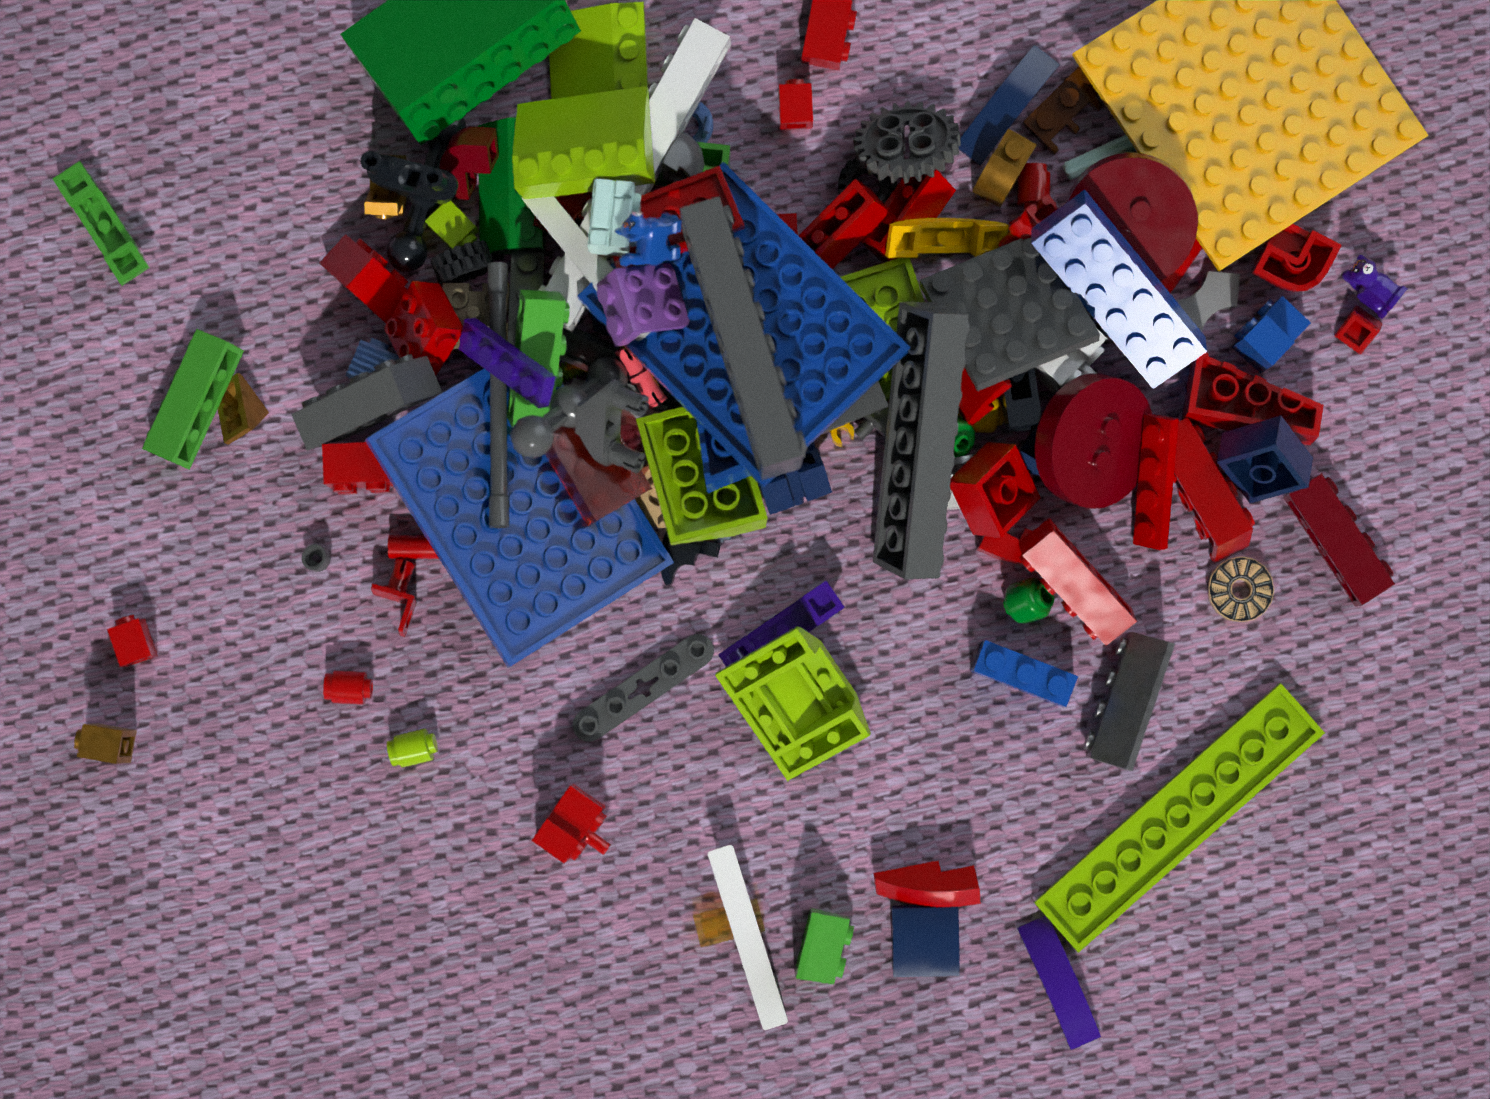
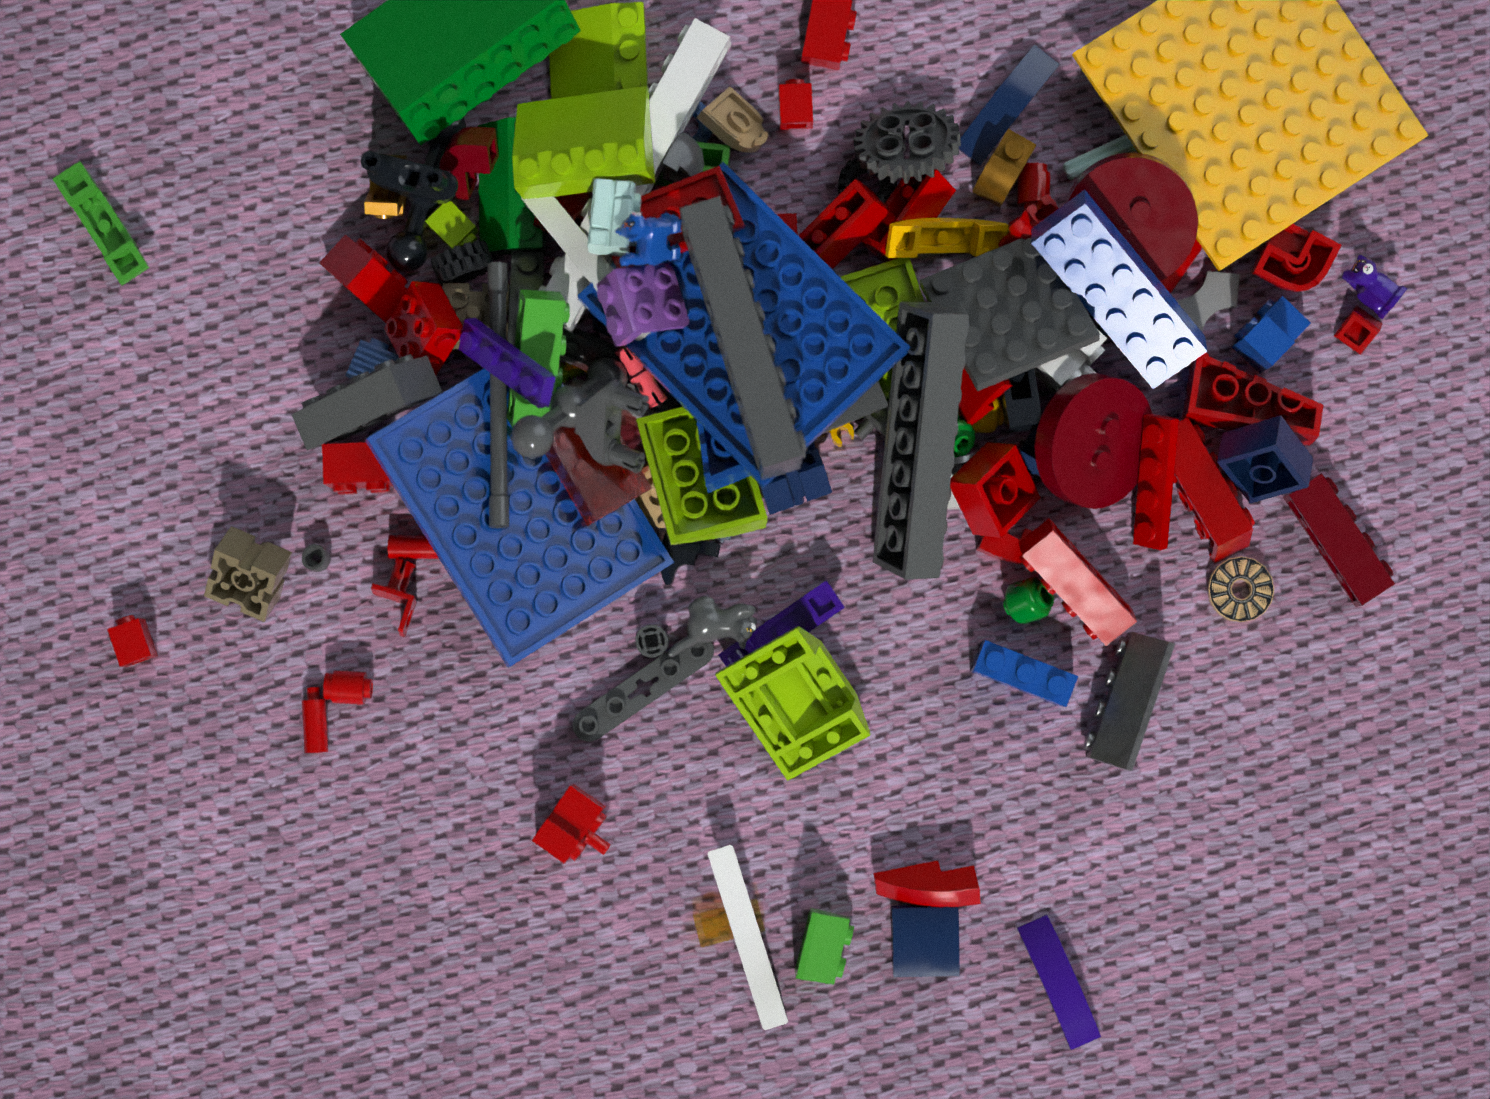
pearl gold brick [74,723,137,764] -> none
bright green brick [142,329,244,470] -> none
pearl gold slope [218,373,269,445] -> none
lime brick [387,728,438,768] -> none
reddish brown hinge [1022,66,1103,155] -> none
lime plate [1033,683,1325,953] -> none
none -> dark tan brick [204,526,292,622]
none -> red cylinder [302,687,328,753]
none -> dark grey wheel [635,625,669,658]
none -> dark grey animal [668,596,757,657]
none -> tan tile [697,87,768,153]

